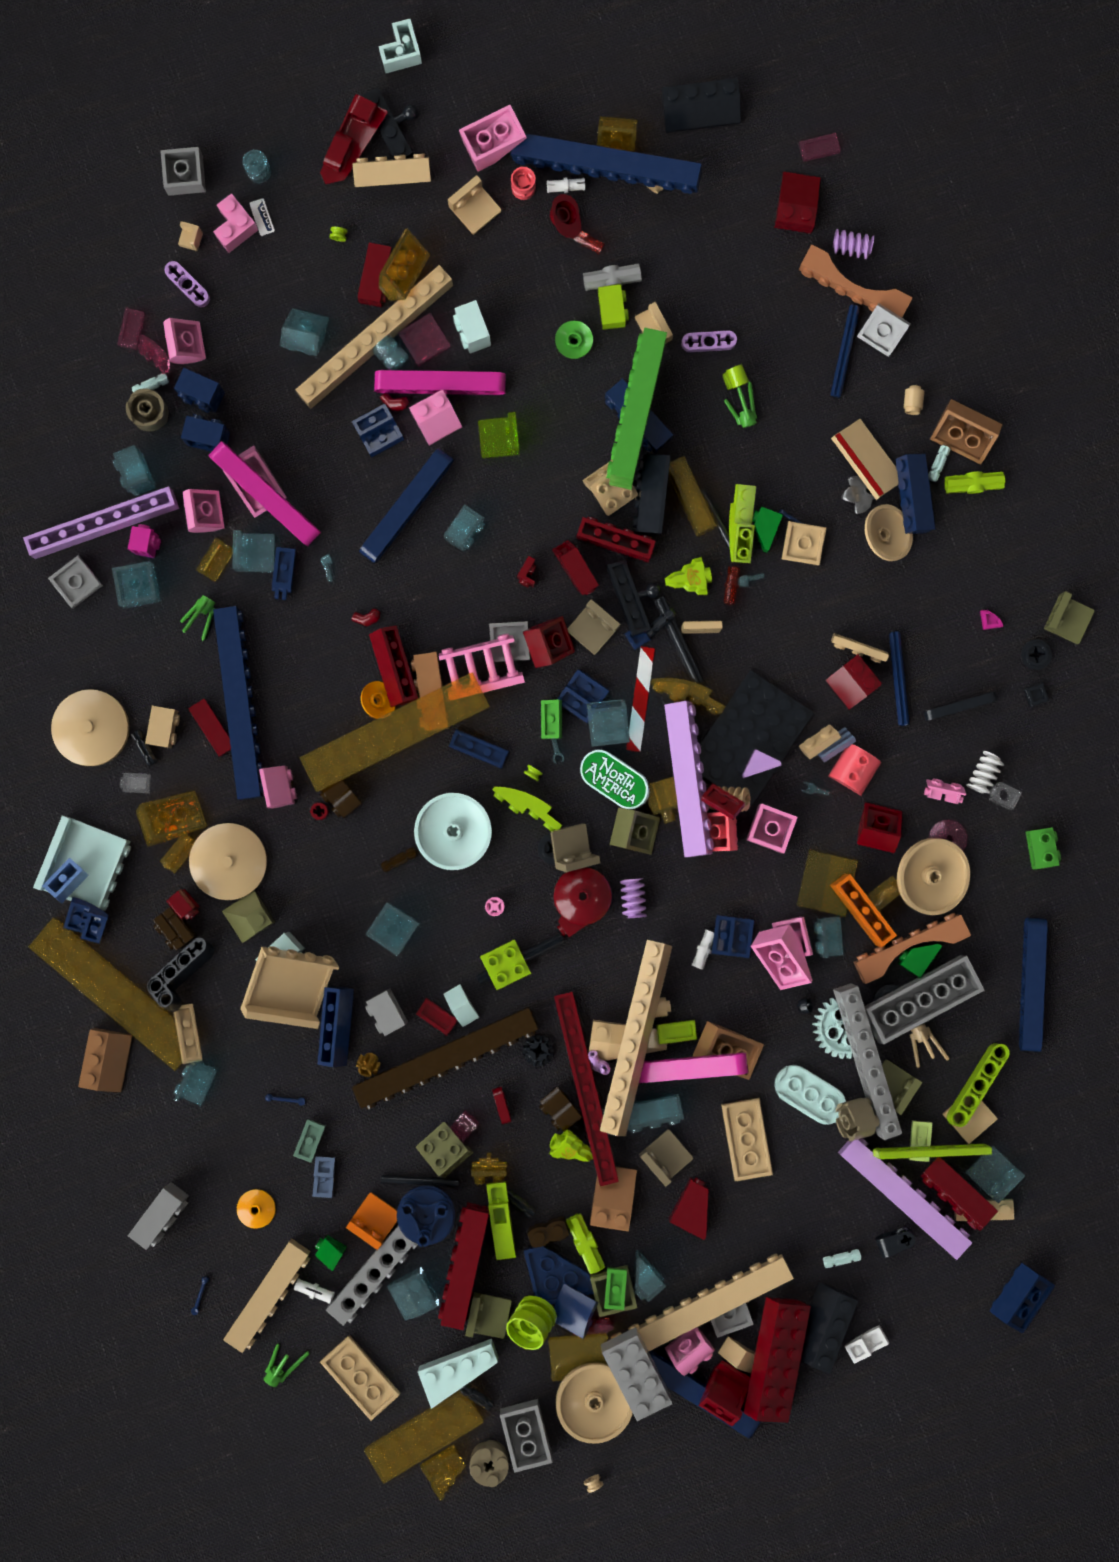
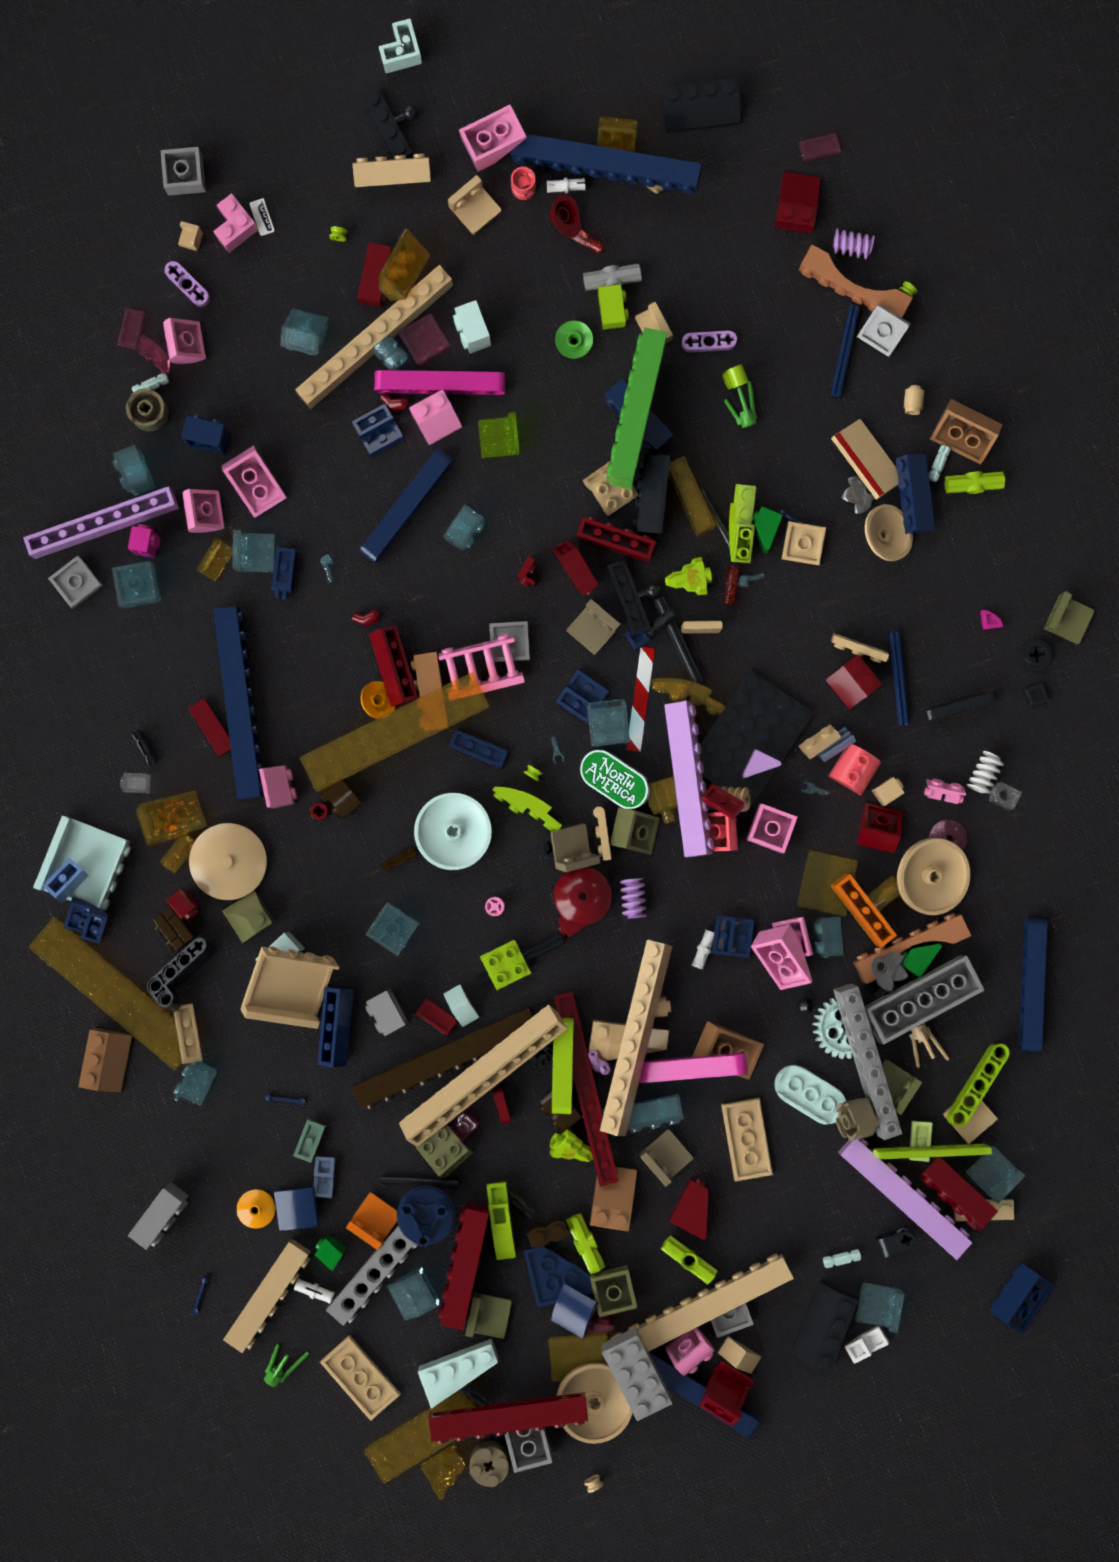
tan dish [51,690,129,766] -> none
tan brick [145,706,180,749] -> none
dark blue brick [174,368,225,413] -> none
bright green plant [180,595,215,641] -> none
dark pink beam [209,441,321,547] -> none
clear light blue wheel [242,150,271,183] -> none
dark red panel [320,94,388,185] -> none
pearl gold gear [356,1053,381,1077] -> none
clear yellow hips [471,1153,507,1184] -> none
lime wheel [506,1295,557,1350] -> none
dark red slope [523,616,575,668] -> none
bright green plate [541,700,562,739] -> none
bright green plate [604,1267,627,1310] -> none
clear light blue slope [634,1250,666,1302] -> none
lime tile [656,1020,697,1044] -> none
dark red brick [744,1297,811,1423] -> none
bright green brick [1025,827,1061,869] -> none
none -> dark blue slope [274,1187,320,1230]
none -> tan brick [399,1005,567,1147]
none -> dark red brick [428,1392,588,1444]
none -> lime beam [552,1018,574,1114]
none -> tan plate [593,807,612,860]
none -> lime piece [661,1235,718,1285]
none -> clear light blue bracket [856,1282,904,1333]
none -> flat silver plate [871,952,907,991]
none -> tan brick [872,777,904,806]
none -> lime bush [898,281,918,298]

